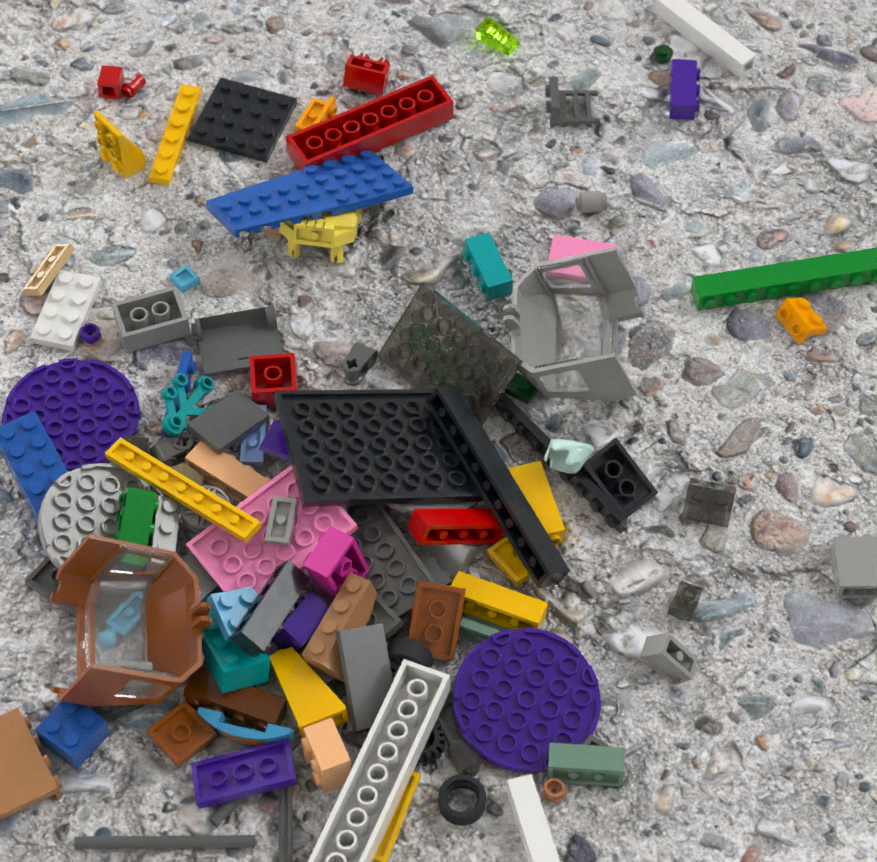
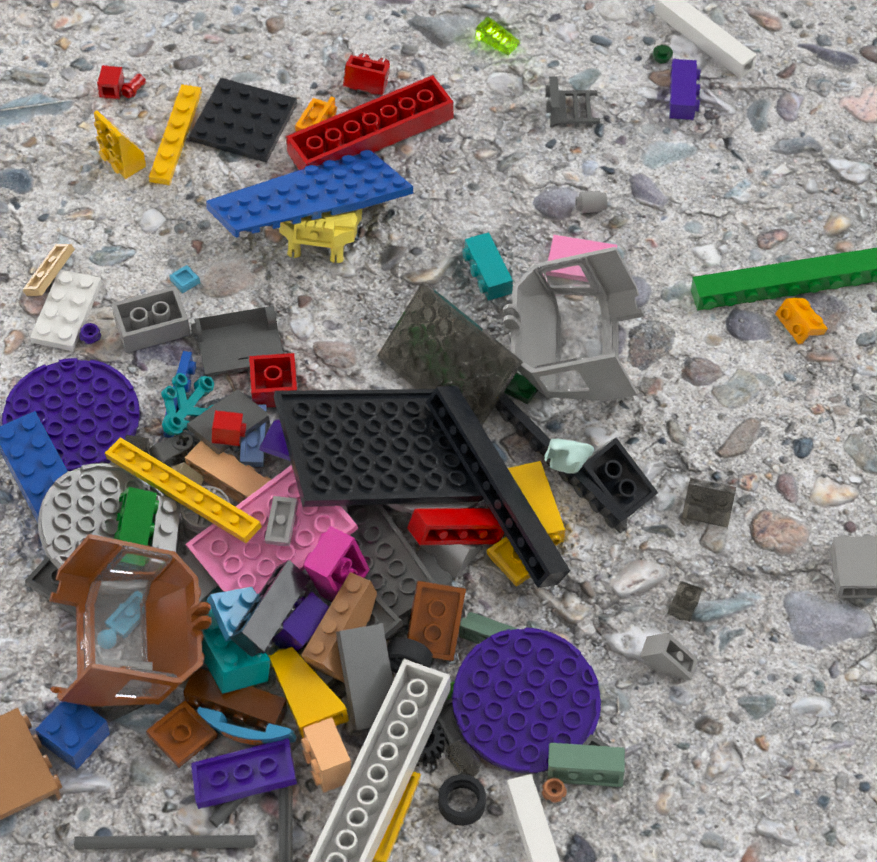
dark grey piece [342,342,378,386] -> none
yellow brick [451,571,548,630] -> none
none -> red brick [212,410,247,446]

